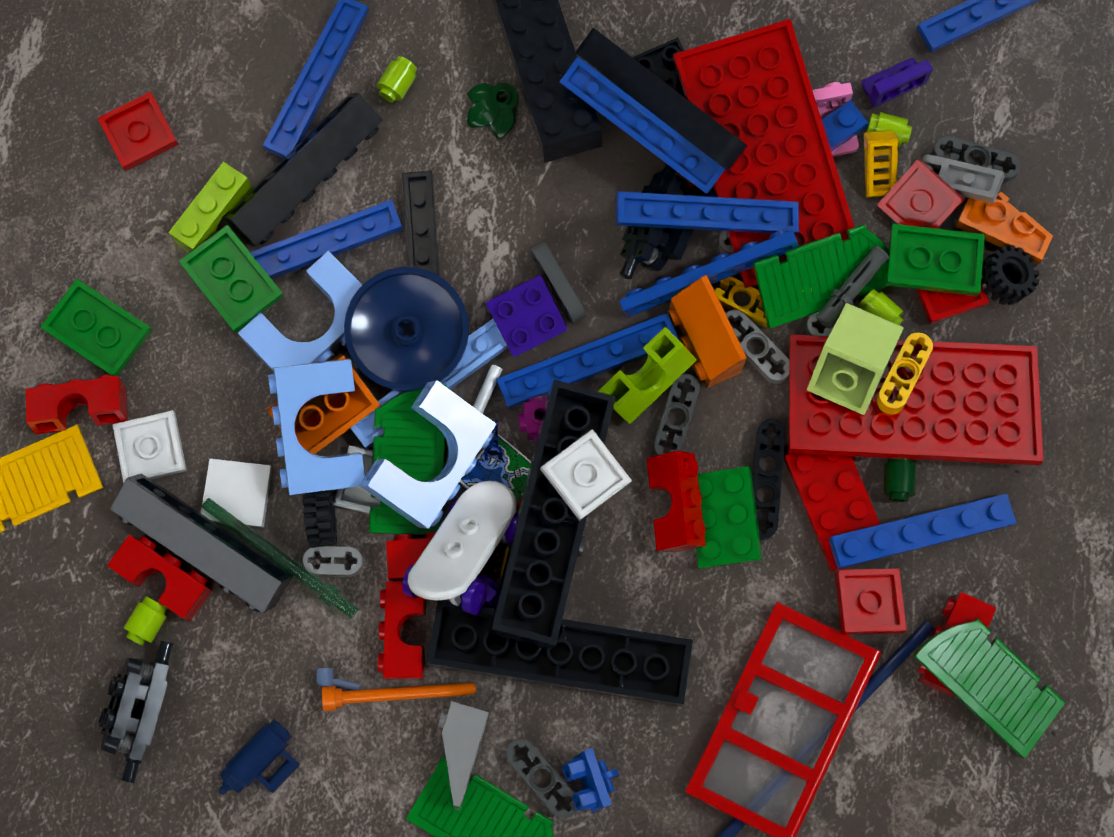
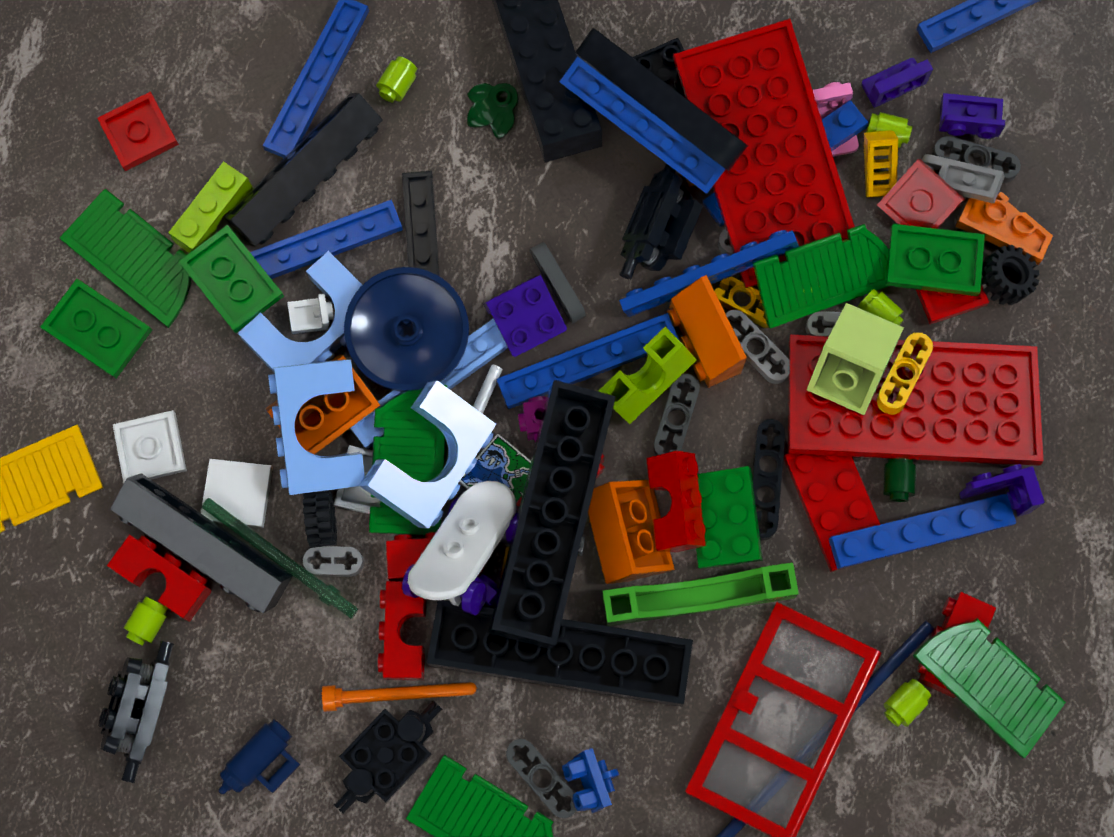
red arch [26,375,128,435] -> none
sand blue hand [316,668,360,690] -> none
light grey slope [438,701,489,811] -> none
clear blue hand [484,420,503,462] -> none
white tile [540,429,632,521] -> none
blue plate [615,192,799,234] -> none
dark grey pin [815,245,889,329] -> none
red plate [835,569,907,635] -> none
none -> green piece [60,189,191,328]
none -> white bracket [287,294,334,334]
none -> black piece [334,700,443,814]
none -> orange slope [588,480,675,584]
none -> bright green arch [602,563,799,626]
none -> lime brick [883,679,931,727]
none -> dark purple bracket [939,93,1005,139]
none -> dark purple bracket [959,464,1045,517]

